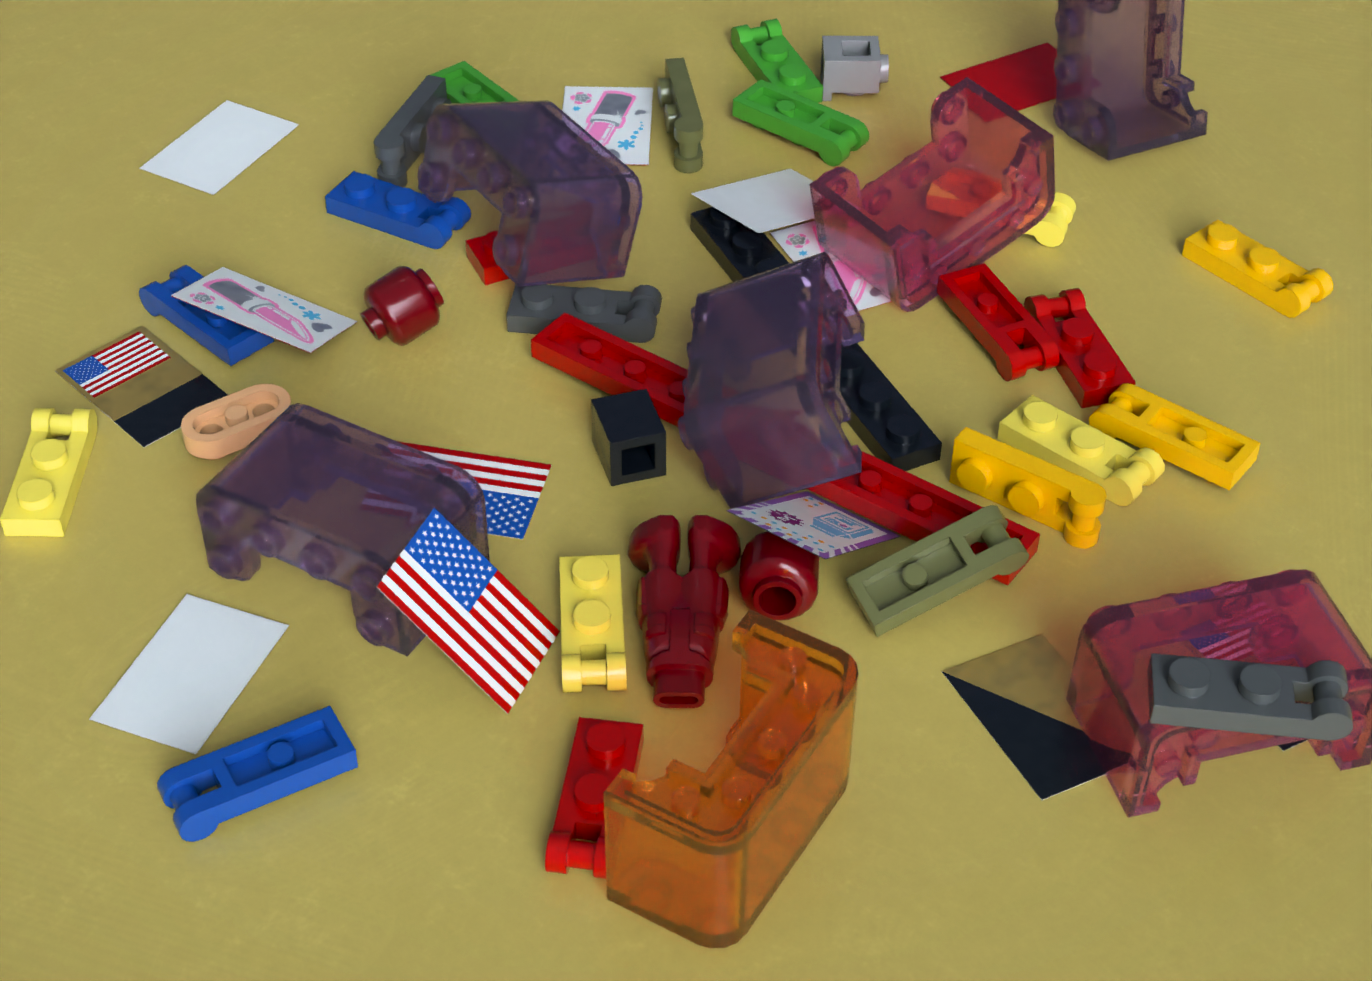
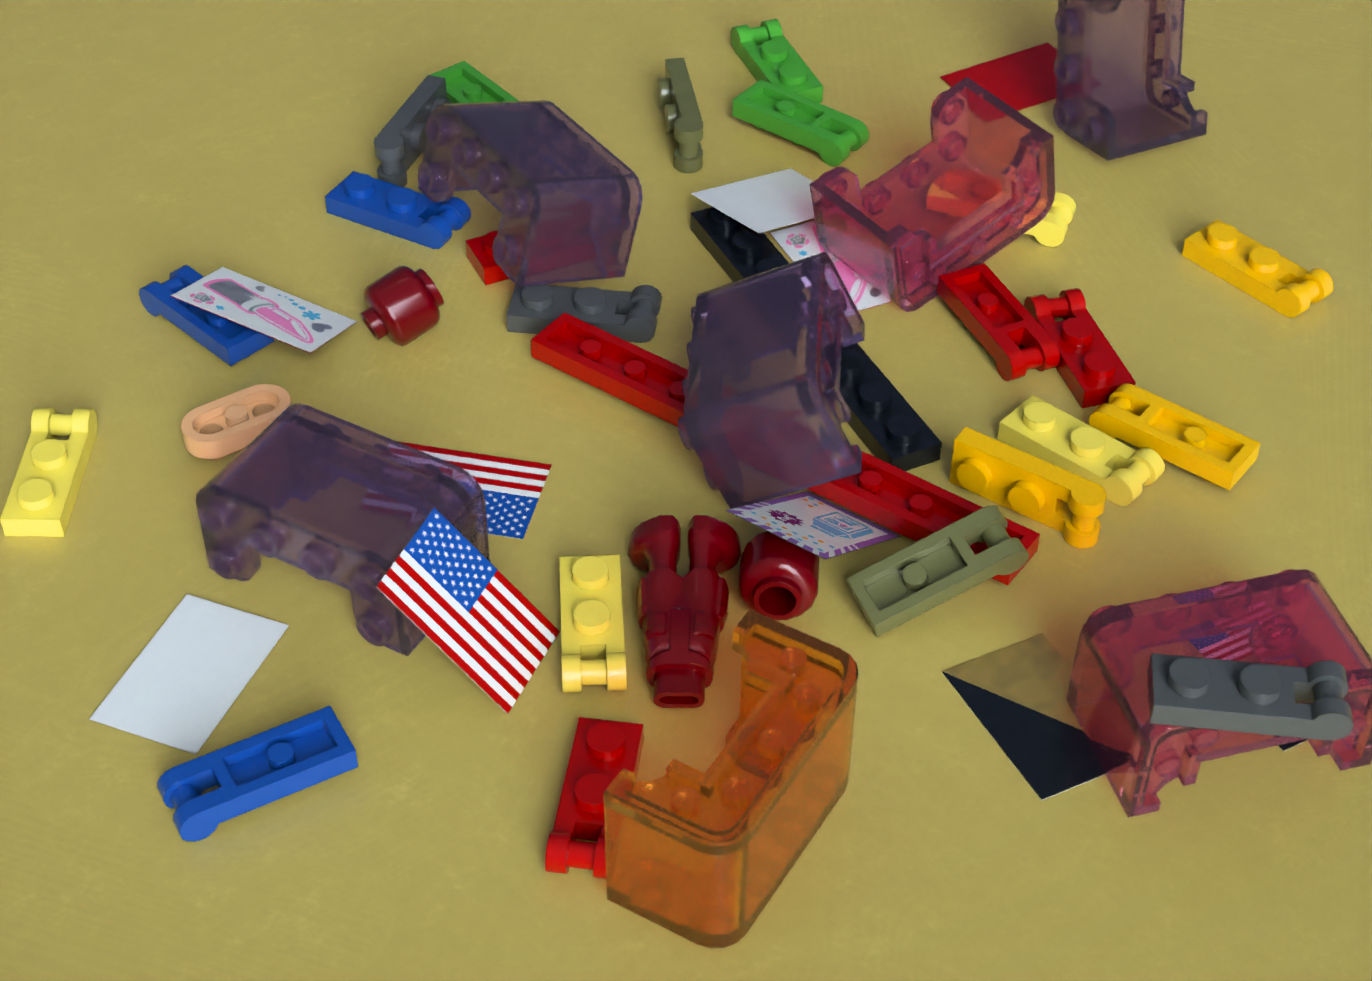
sticker [55,326,228,447] -> none
white sticker [139,100,299,195] -> none
white sticker [557,86,653,165] -> none
black brick [591,389,666,486] -> none
light grey brick [820,36,889,101] -> none

